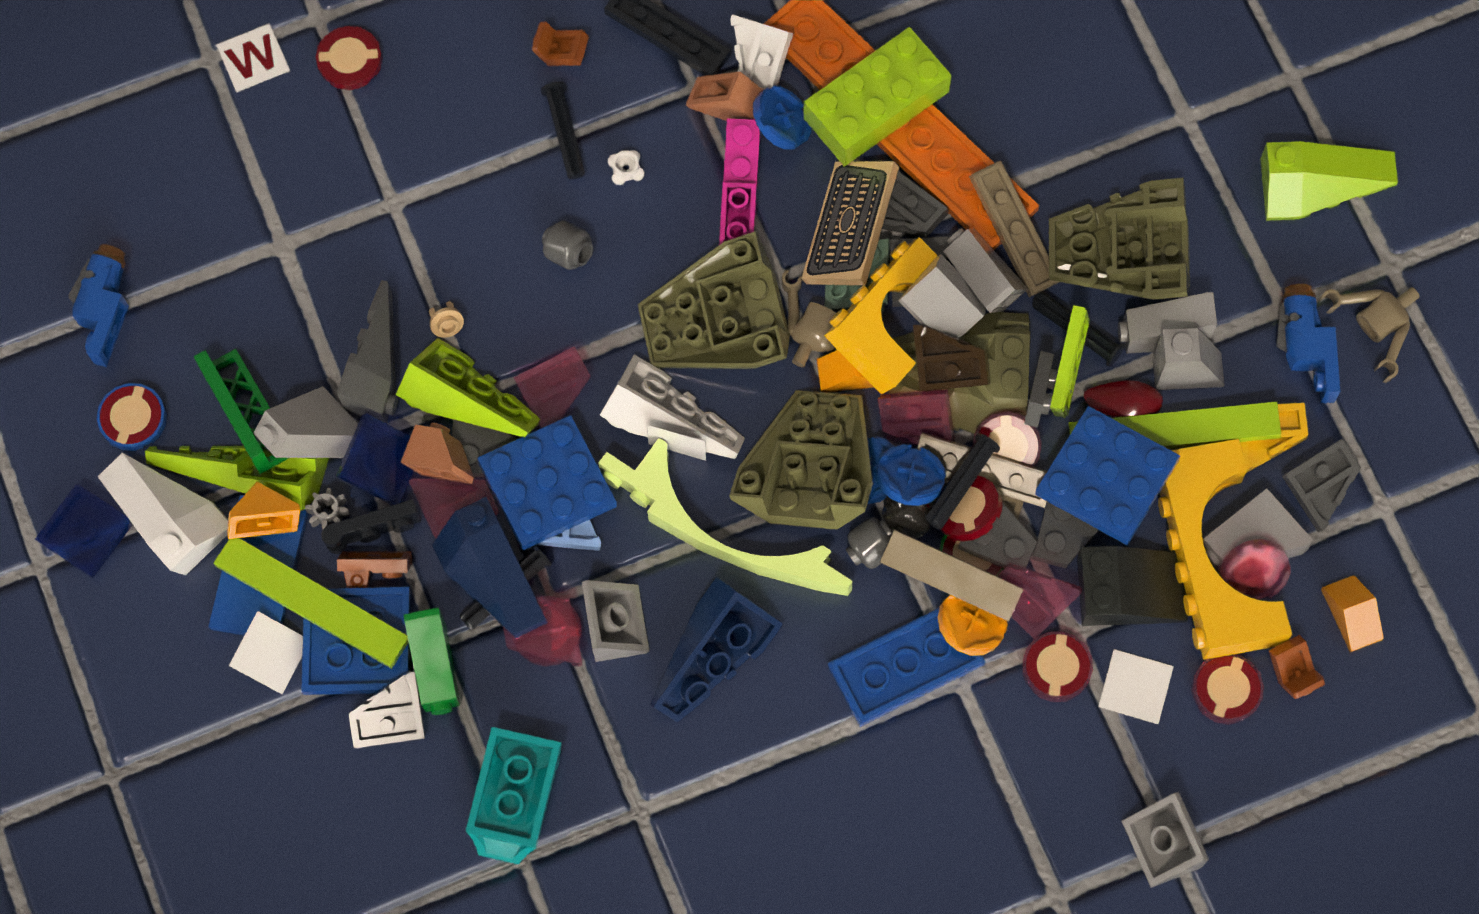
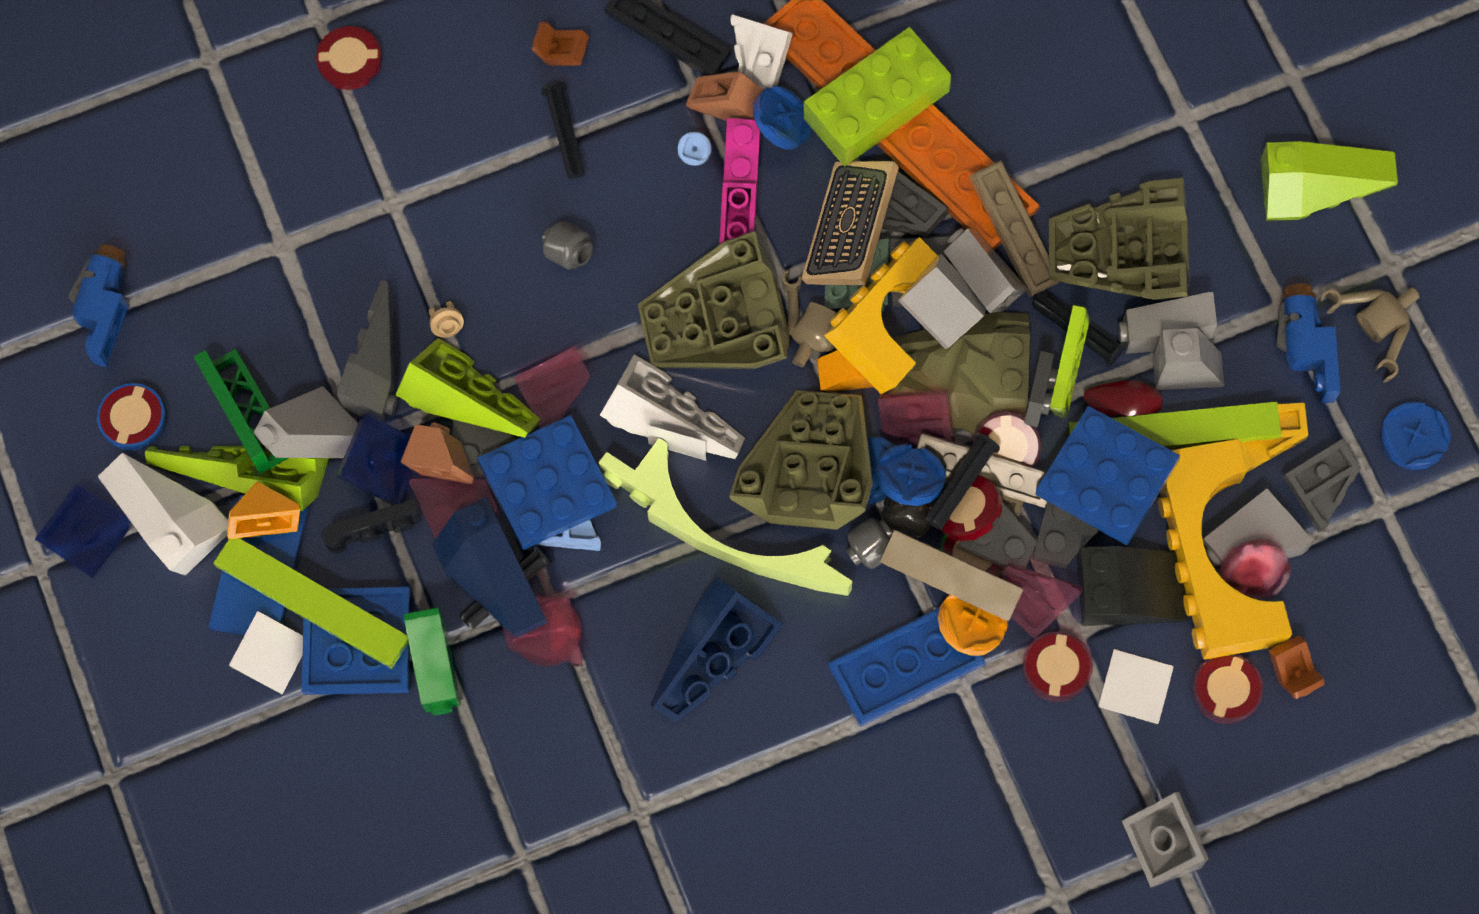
white sticker [217,23,290,92] -> none
light grey gear [305,488,350,529] -> none
dark orange hinge [337,551,412,588] -> none
wing [349,669,425,748] -> none
teal slope [465,727,562,864] -> none
light grey slope [582,580,649,662] -> none
white plate [608,150,644,185] -> none
dark brown wing [913,324,991,391] -> none
light orange slope [1321,575,1384,652] -> none
none -> light blue tile [678,132,712,166]
none -> blue tile [1379,401,1451,470]

